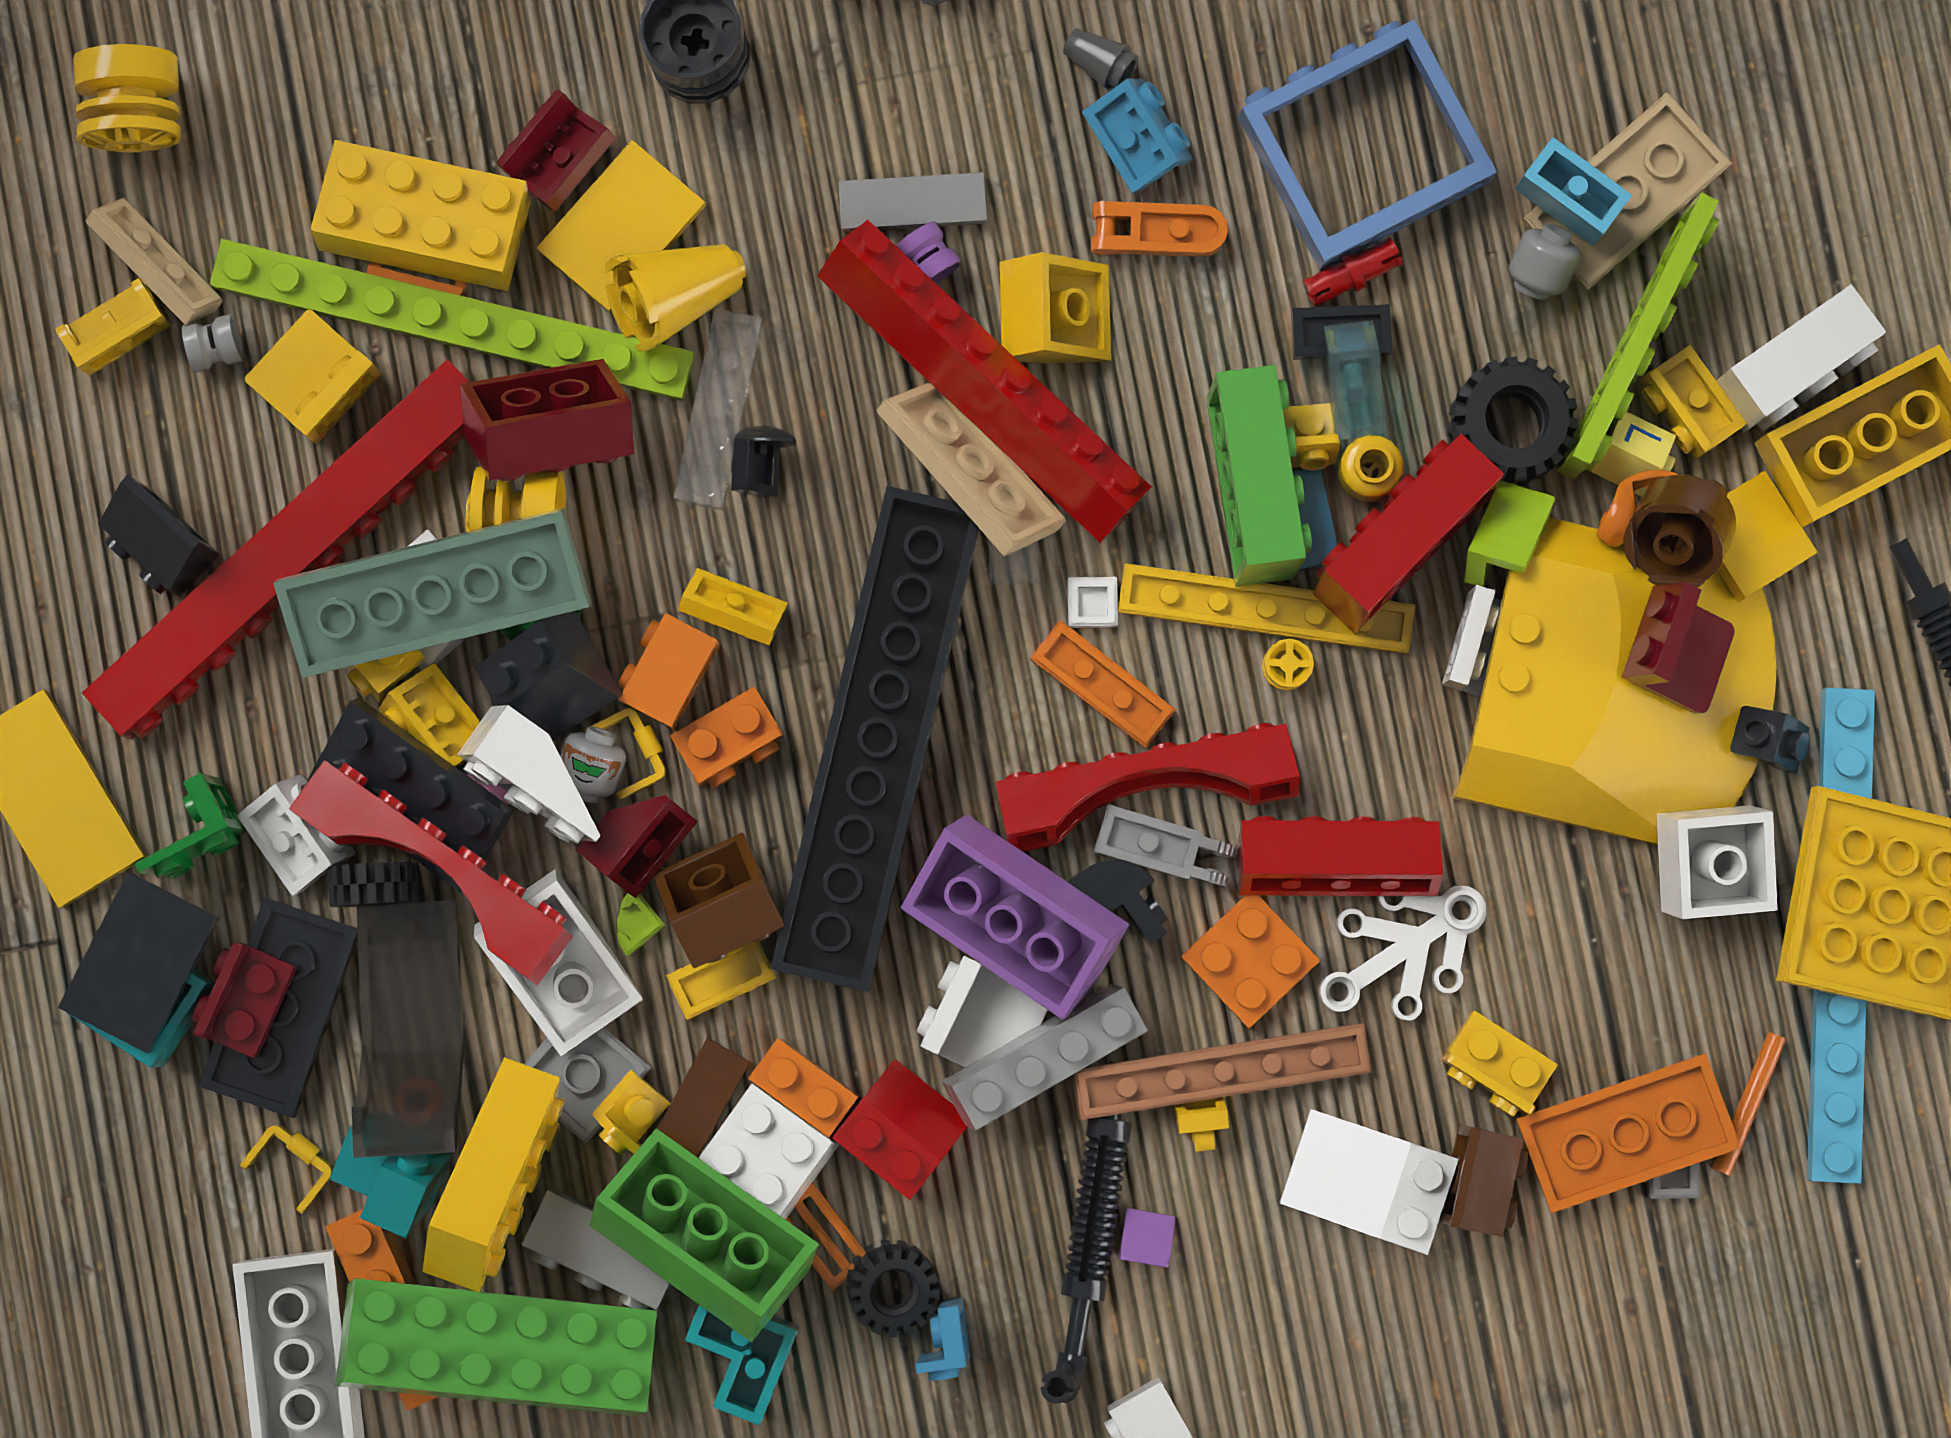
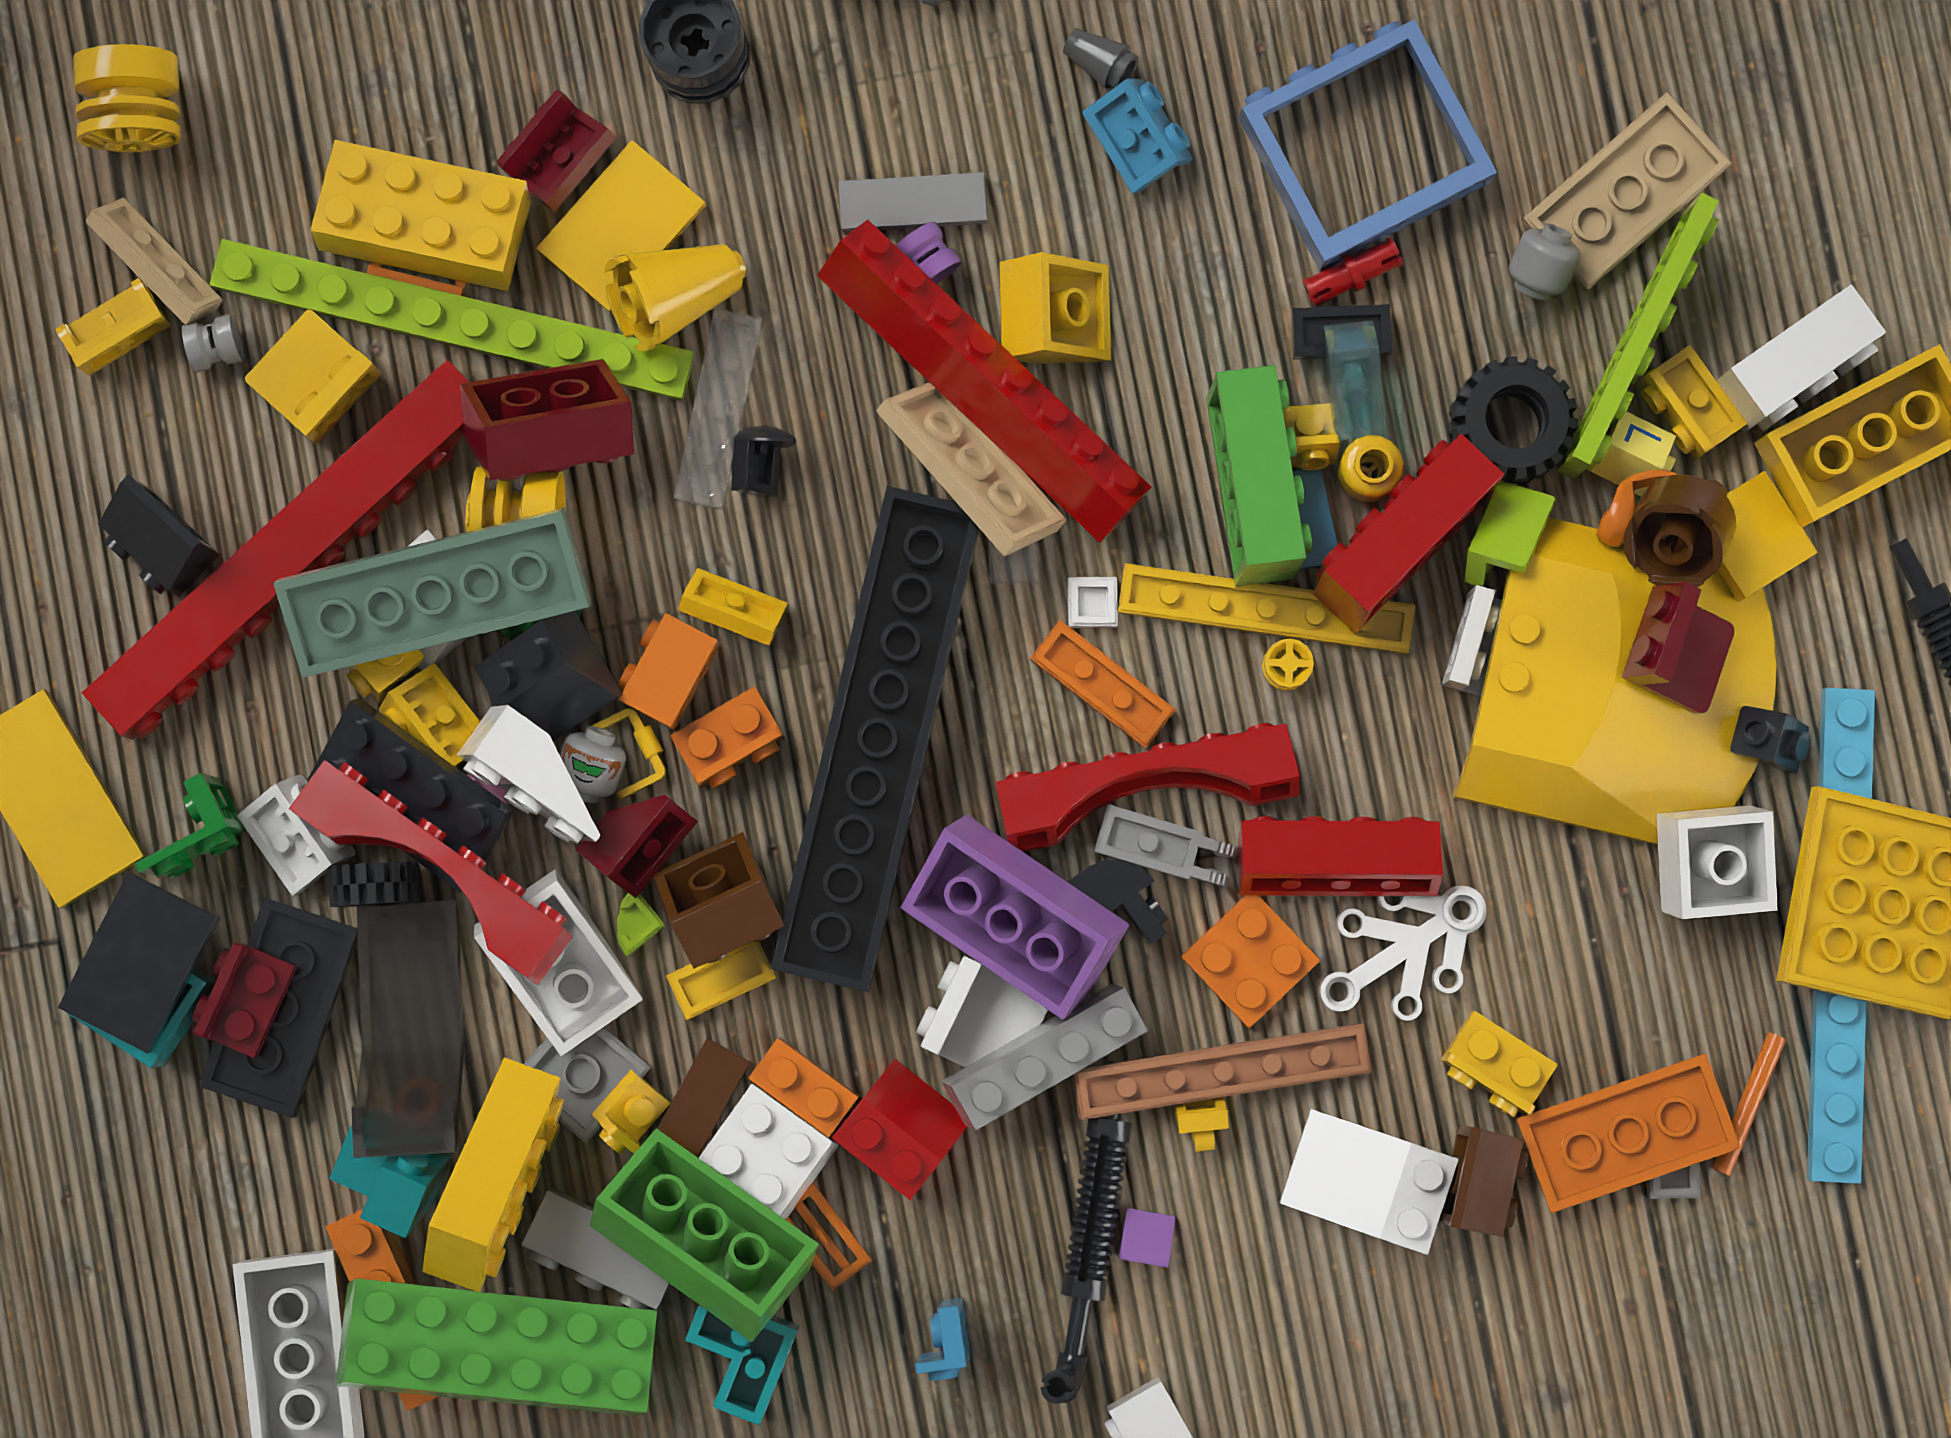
yellow piece [240,1125,334,1214] -> none
black tyre [846,1239,940,1337] -> none
orange plate [1090,201,1228,257] -> none
medium azure brick [1515,137,1632,246] -> none

